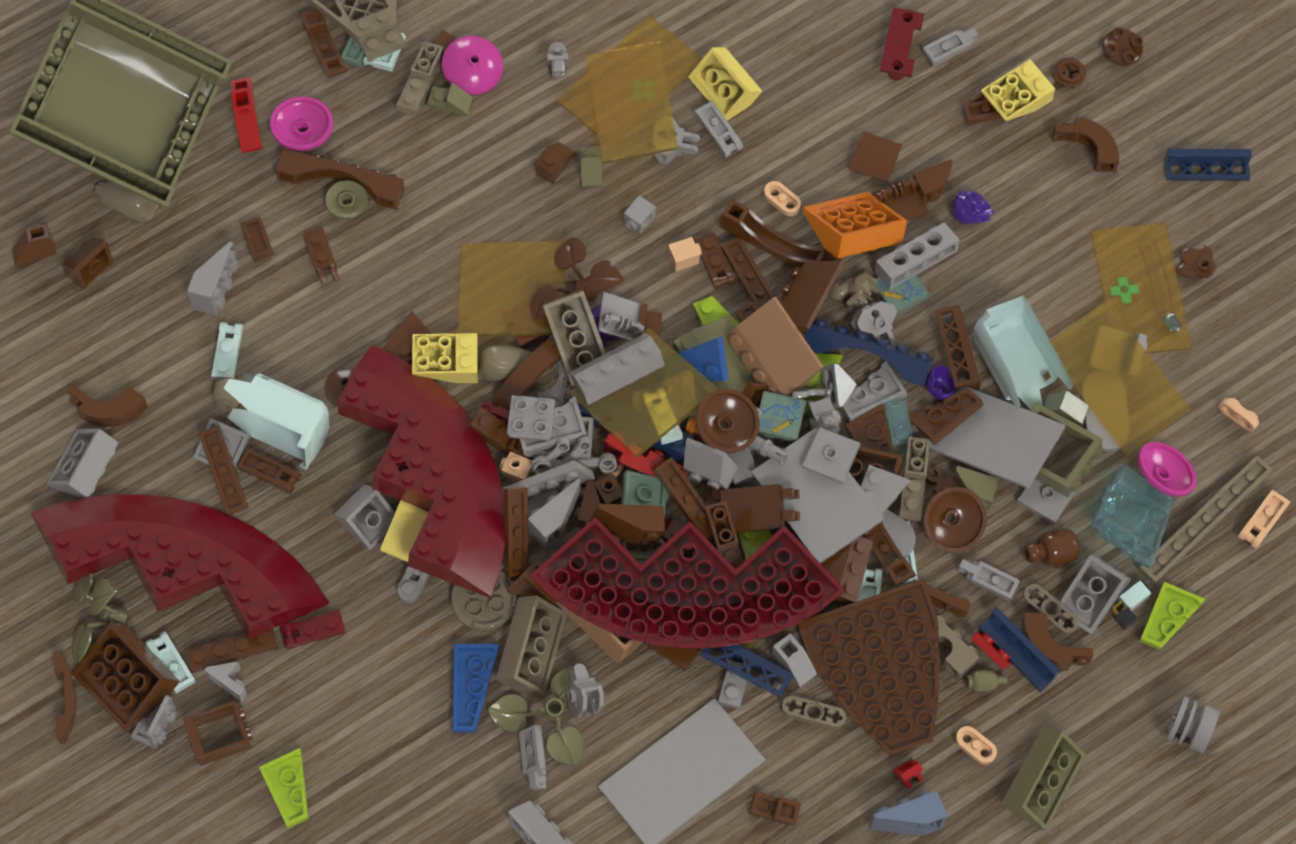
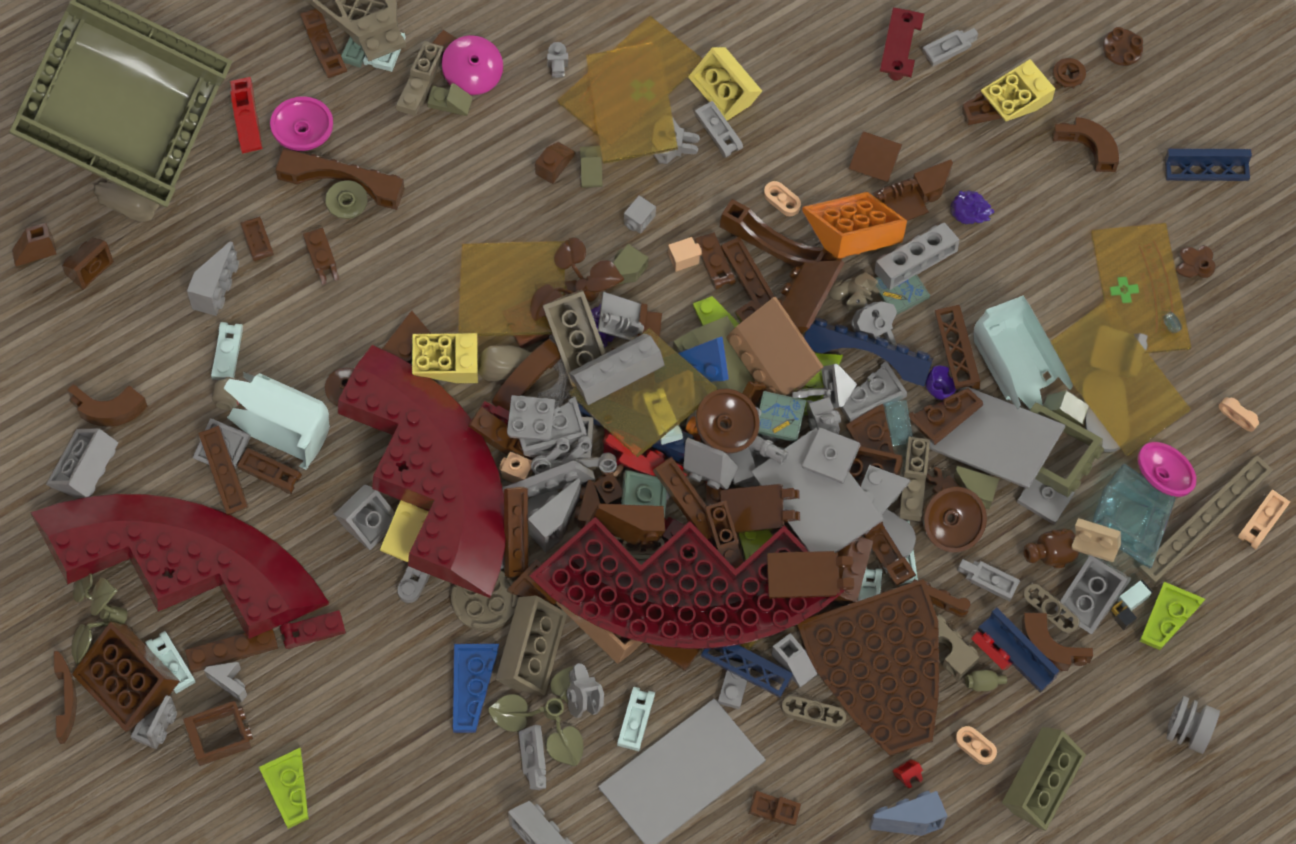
none -> olive slope [613,244,649,285]
none -> light aqua plate [617,687,655,751]
none -> reddish brown tile [767,551,855,599]
none -> tan bracket [1072,518,1121,562]

